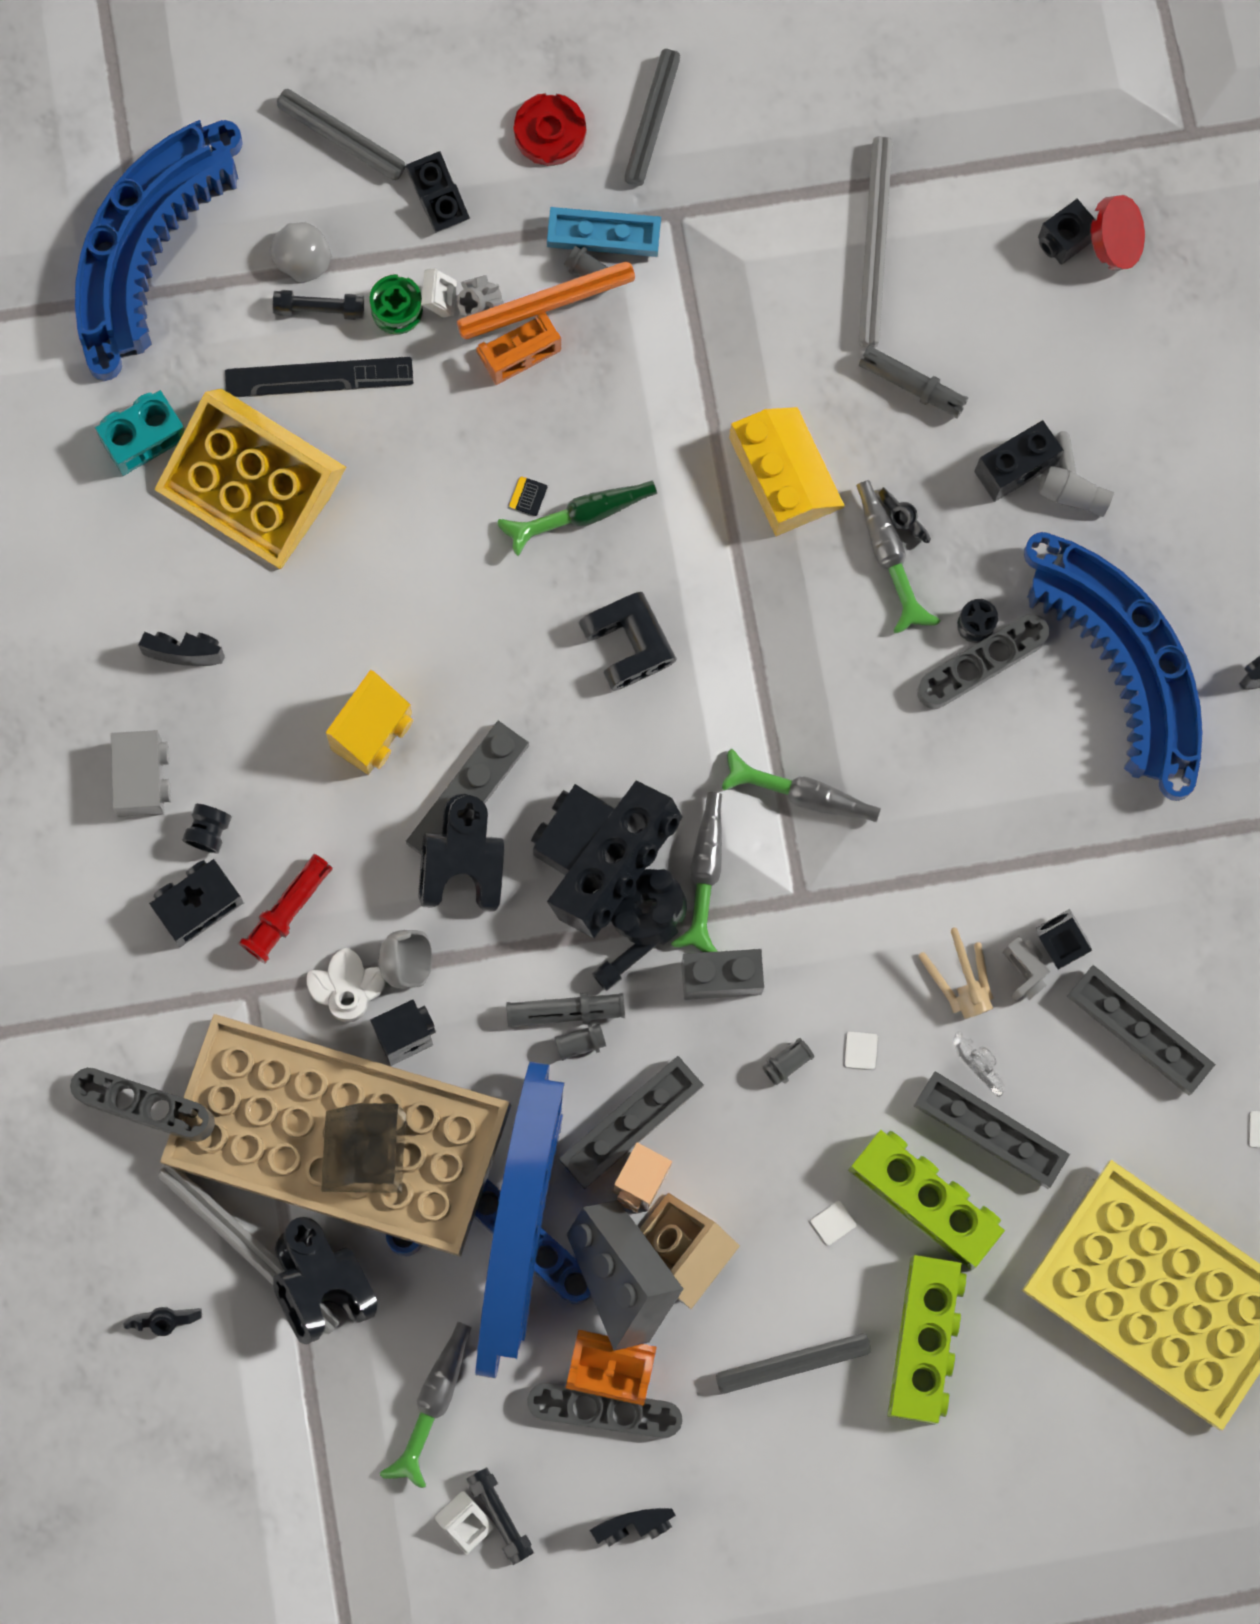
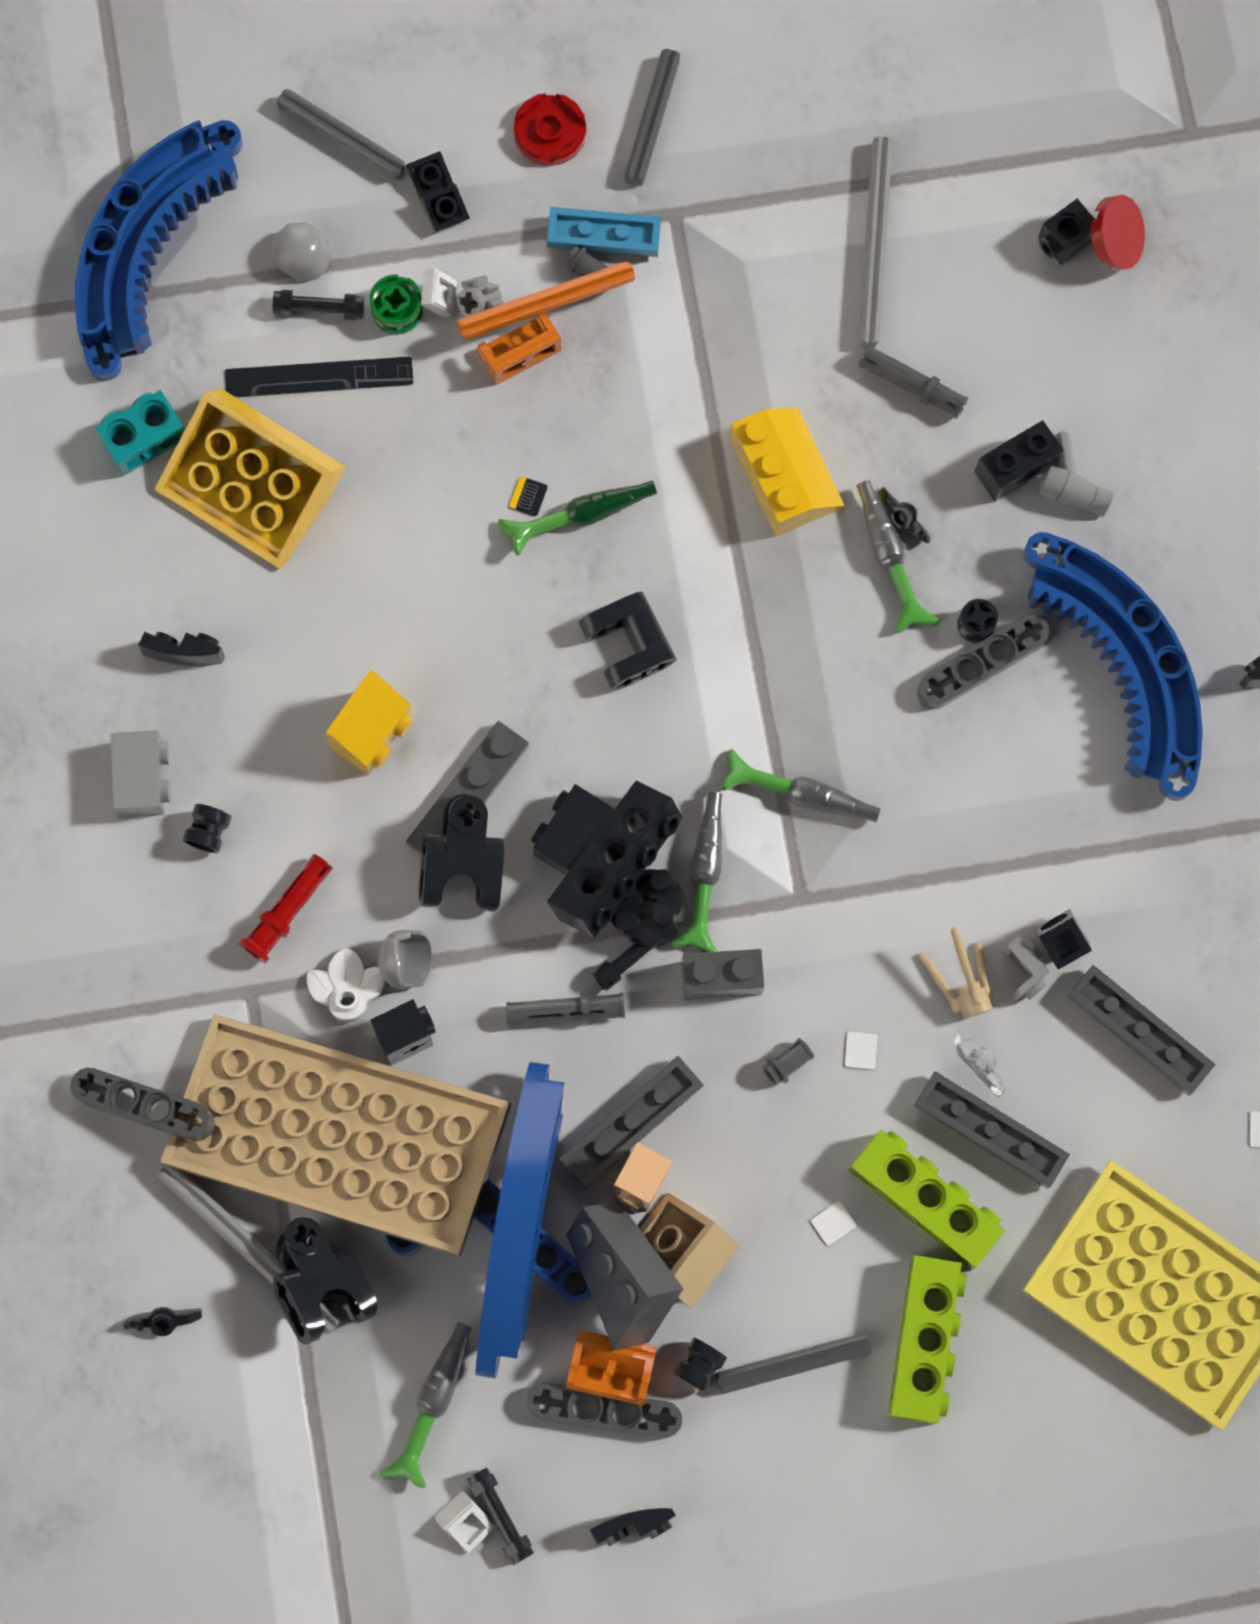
black brick [149,859,244,948] -> none
clear smoke slope [321,1103,406,1193] -> none
dark grey pin [555,1023,607,1061] -> none
none -> black wheel [673,1337,727,1393]

